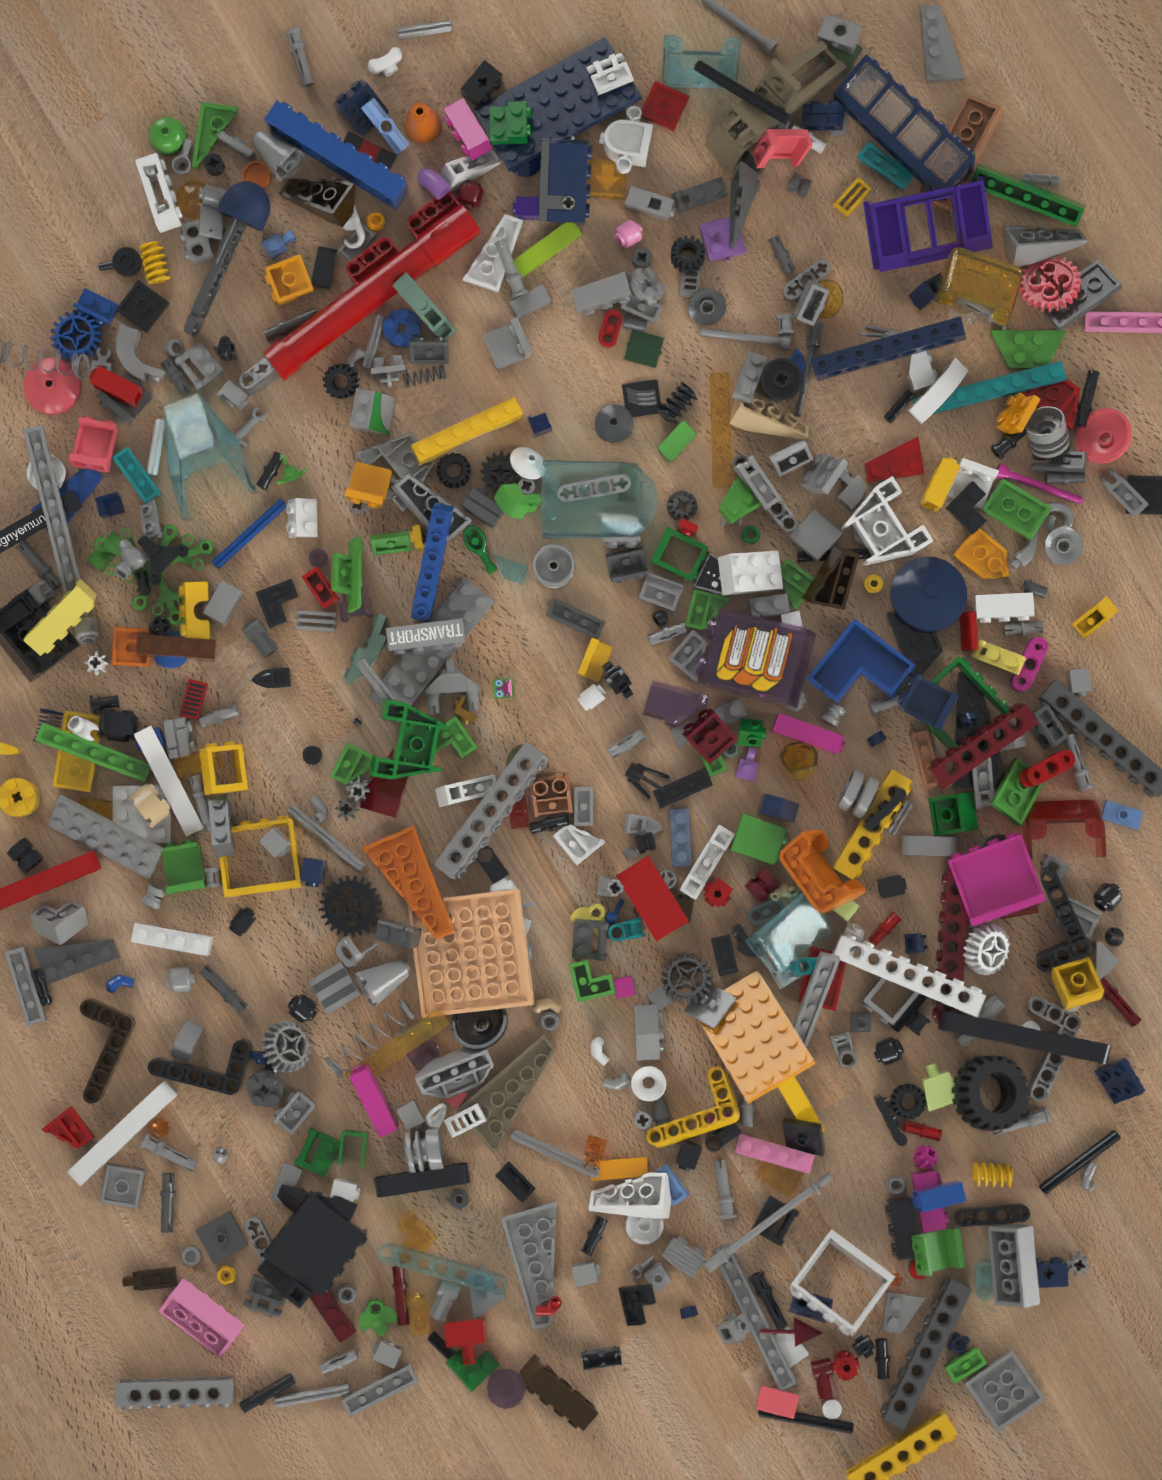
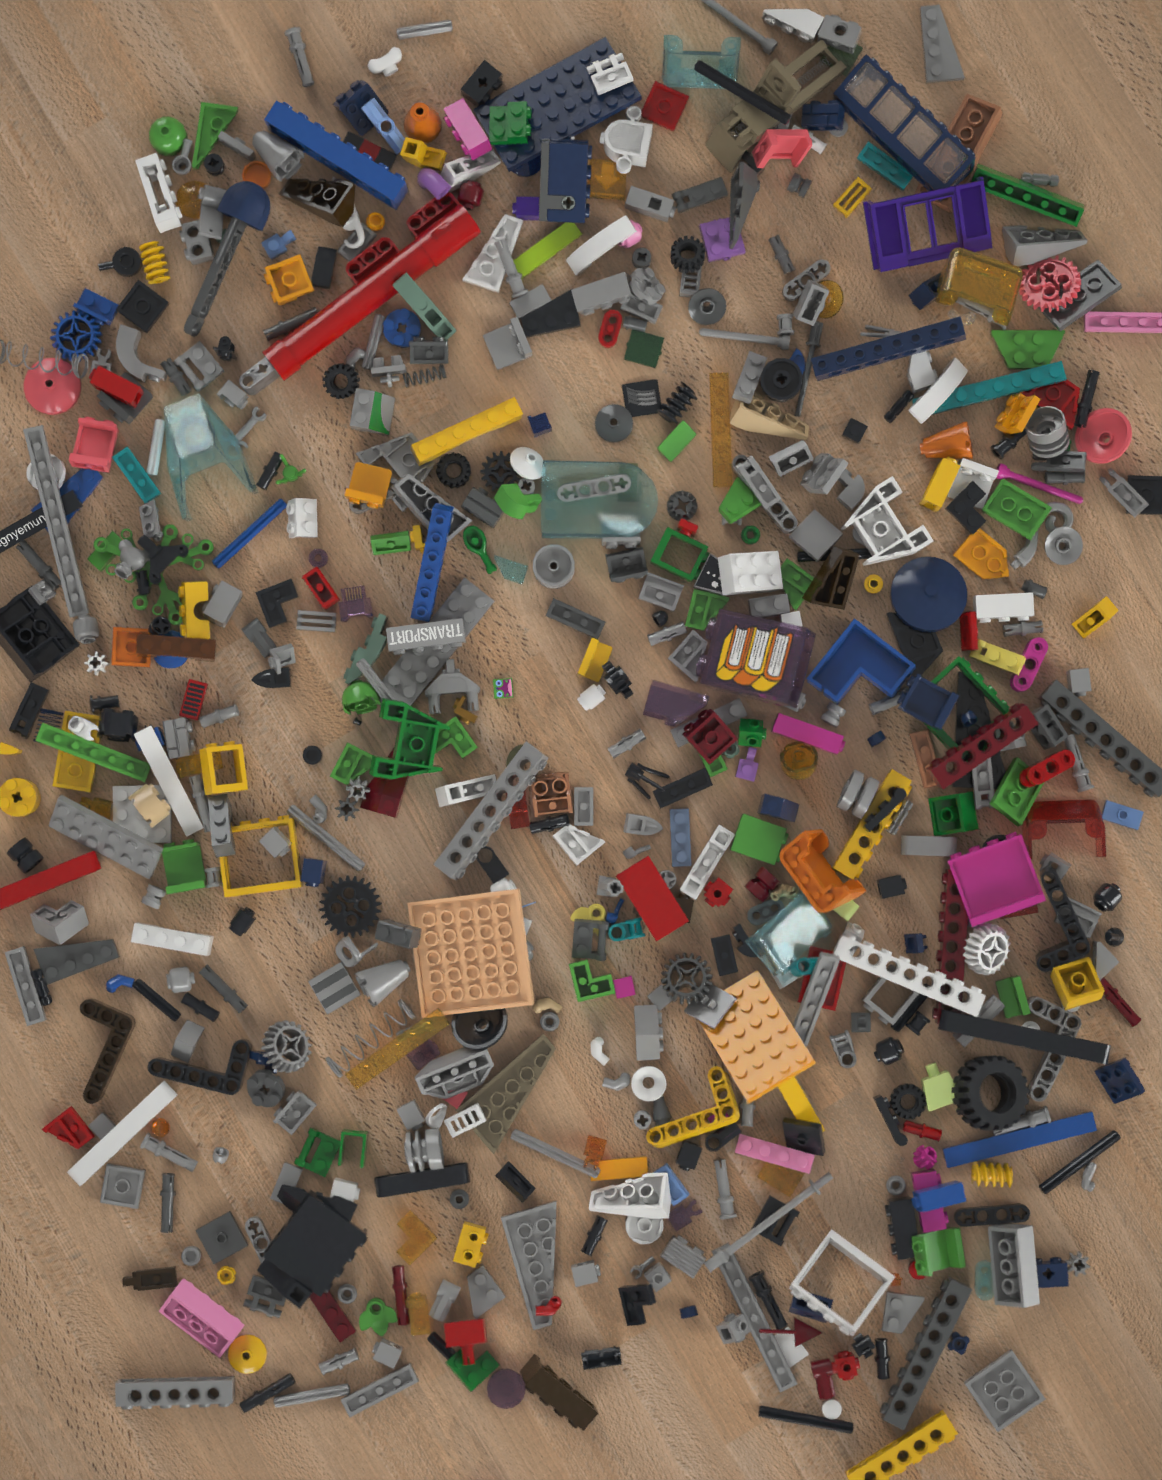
light yellow wedge [23,579,97,656] -> none
clear blue panel [95,492,125,519] -> none
light grey piece [164,338,184,358] -> none
black head [287,994,317,1023] -> none
bright green bracket [331,536,363,613] -> none
dark pink brick [349,1064,399,1138] -> none
orange wing [362,825,455,939] -> none
clear light blue beam [377,1242,508,1295] -> none
black wheel [635,832,656,854] -> none
coral slope [756,1386,799,1419] -> none
red wing [864,437,924,483] -> none
red axle [868,912,902,946] -> none
bright green plate [943,1346,987,1384] -> none
none -> black plate [9,682,50,739]
none -> light grey tile [88,1112,116,1139]
none -> black axle [133,979,181,1022]
none -> black pin [181,992,220,1023]
none -> yellow dish [228,1334,267,1374]
none -> light grey bracket [268,643,296,674]
none -> bright green cylinder [342,680,381,715]
none -> yellow brick [400,137,447,171]
none -> yellow brick [453,1221,489,1268]
none -> black wing [521,289,581,338]
none -> white slope [566,215,637,276]
none -> clear purple plate [668,1199,702,1232]
none -> white slope [762,9,824,43]
none -> black plate [842,418,868,444]
none -> orange cone [920,422,973,460]
none -> blue tile [942,1111,1097,1168]
none -> bright green panel [995,975,1031,1018]

